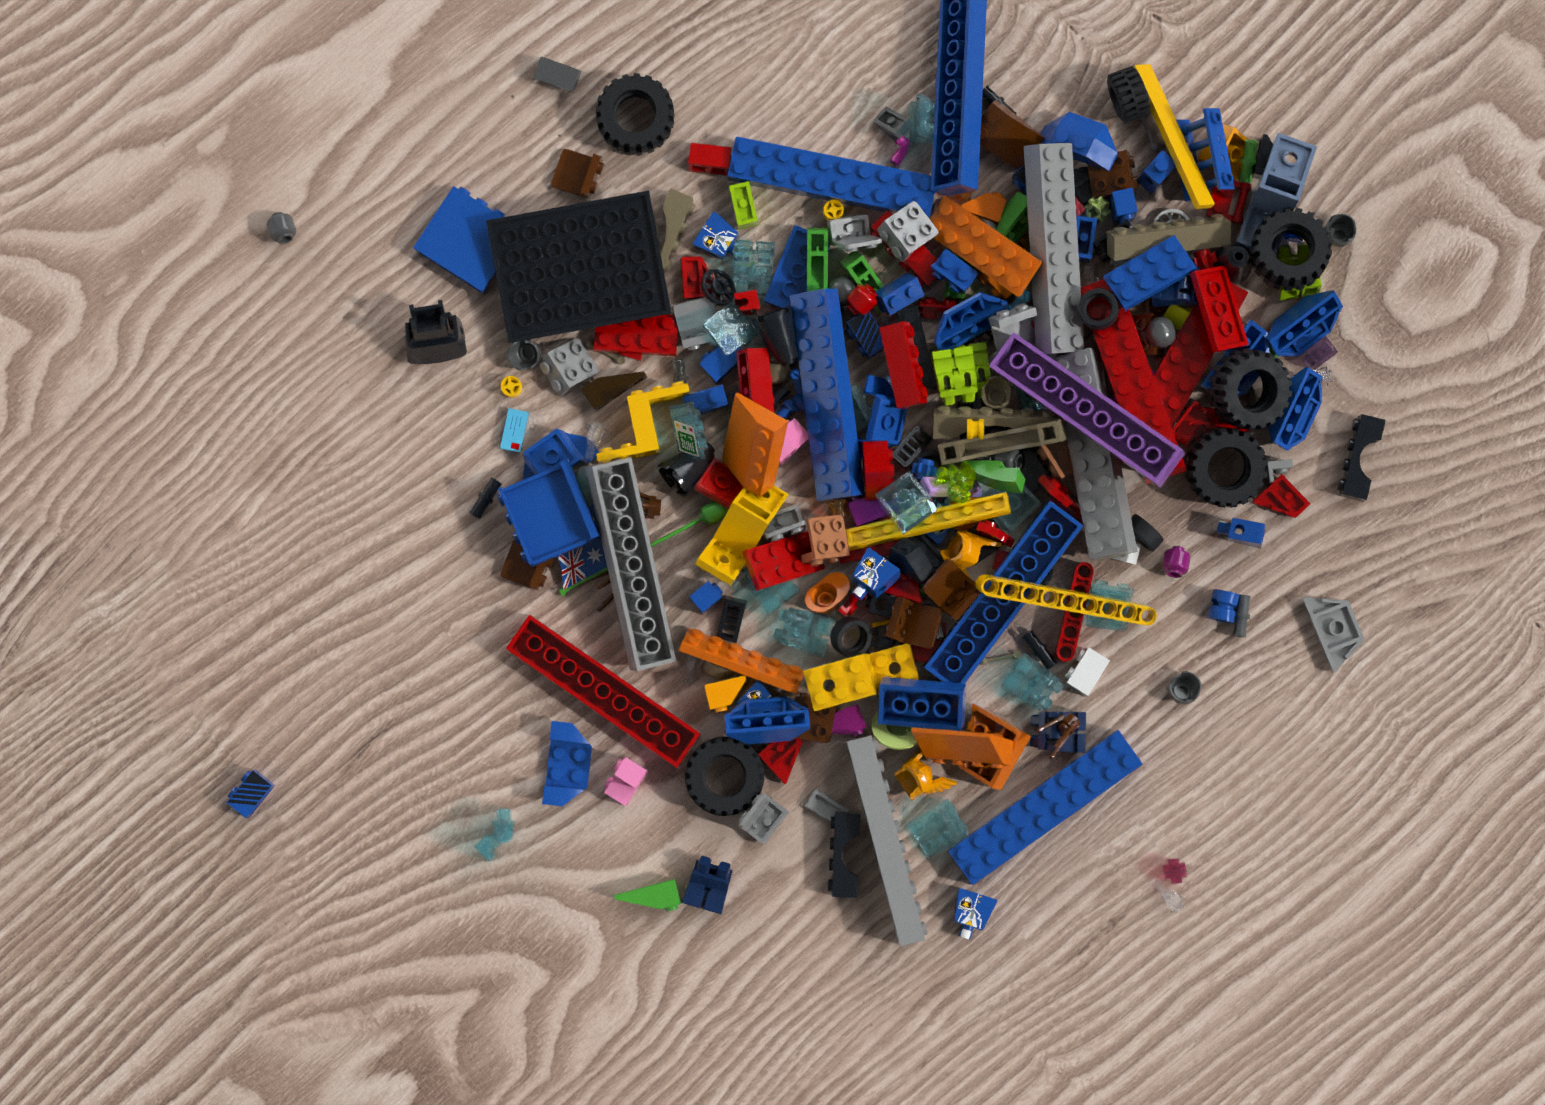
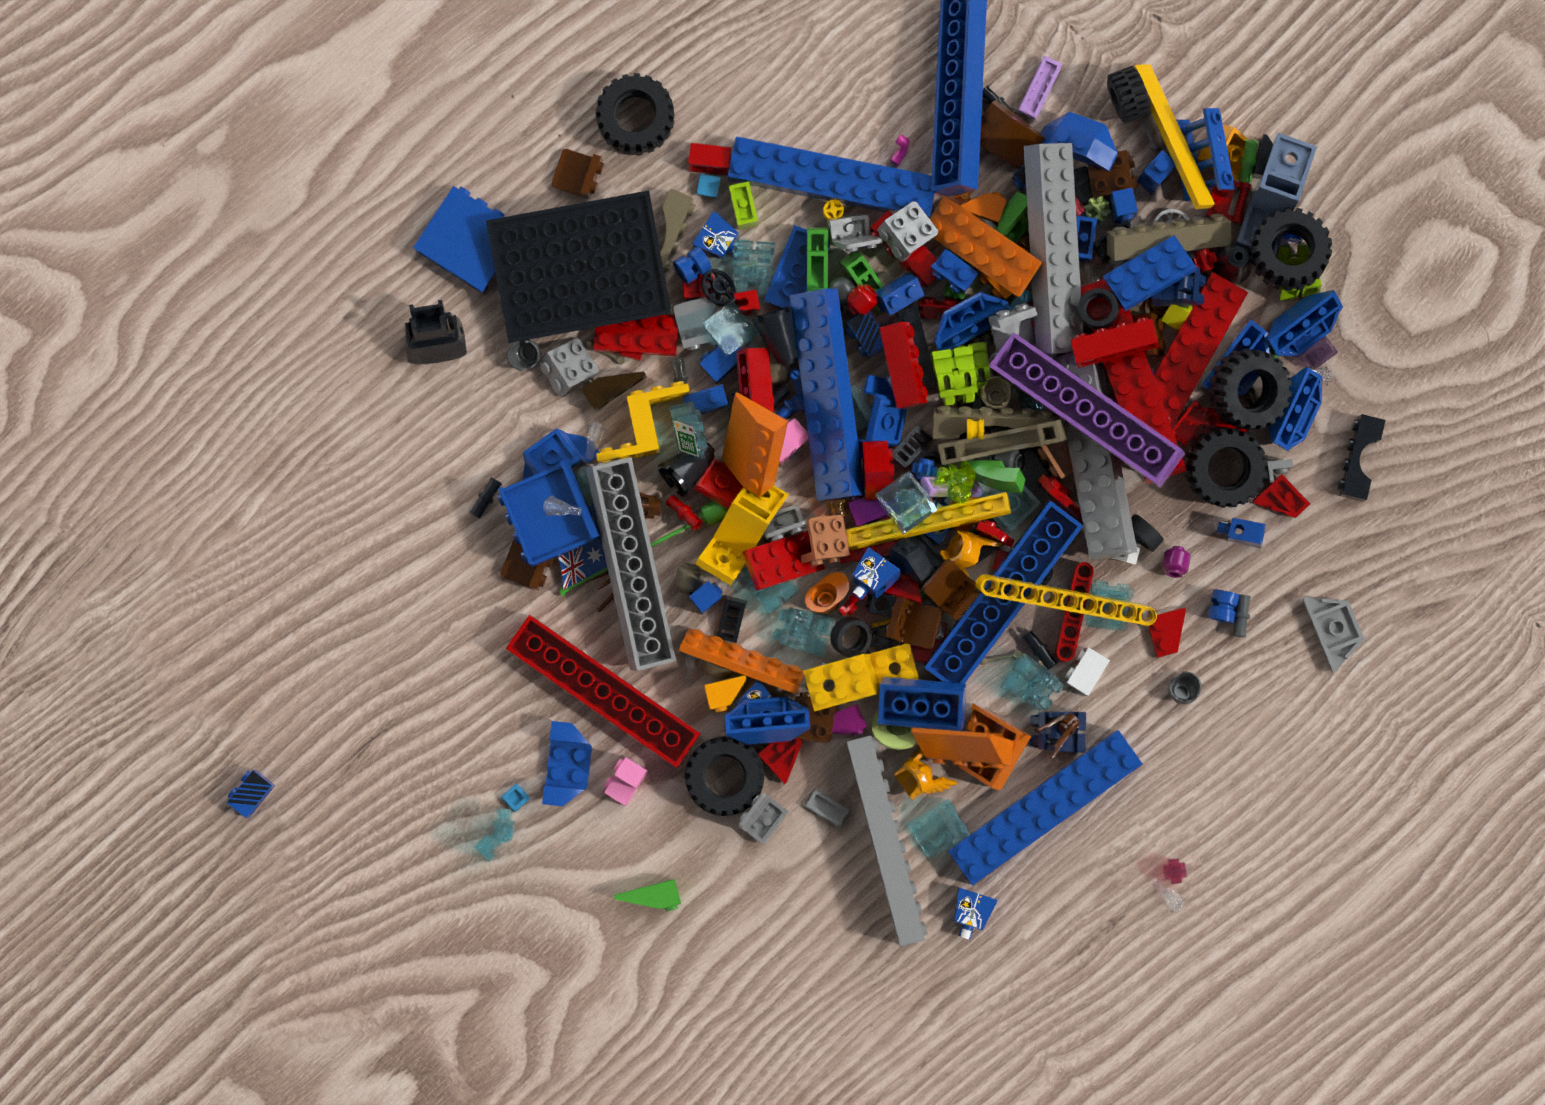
dark grey head [267,212,296,244] -> none
medium azure tile [500,408,529,453] -> none
yellow wheel [501,376,522,398] -> none
dark grey hinge [534,56,582,92] -> none
dark blue hips [682,856,733,915] -> none
black arch [828,812,861,898] -> none
dark grey slope [873,106,913,141] -> none
clear light blue bracket [909,94,935,144] -> none
dark grey hair [1146,317,1177,349] -> none
red plate [1190,265,1249,353] -> none
dark grey hair [1325,213,1357,247] -> none
none -> dark azure tile [501,783,531,812]
none -> clear cone [543,496,582,516]
none -> red pin [666,495,703,531]
none -> blue wheel [673,247,712,285]
none -> dark tan head [675,563,704,595]
none -> dark azure tile [697,174,721,199]
none -> lavender plate [1017,56,1063,120]
none -> red brick [1071,318,1159,368]
none -> red wing [1148,608,1186,658]

